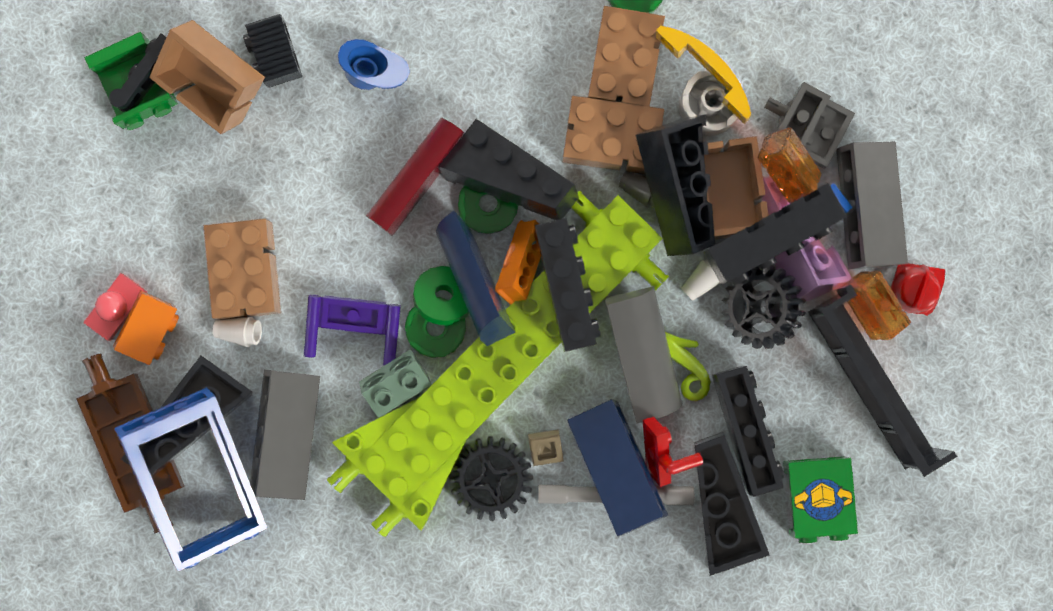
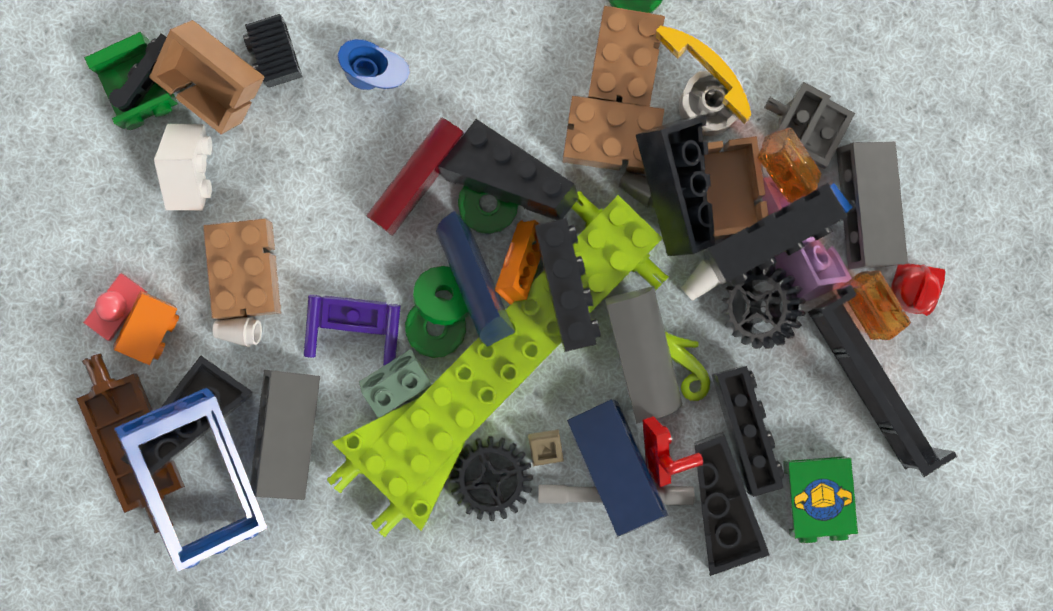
none -> white brick [154,124,212,211]

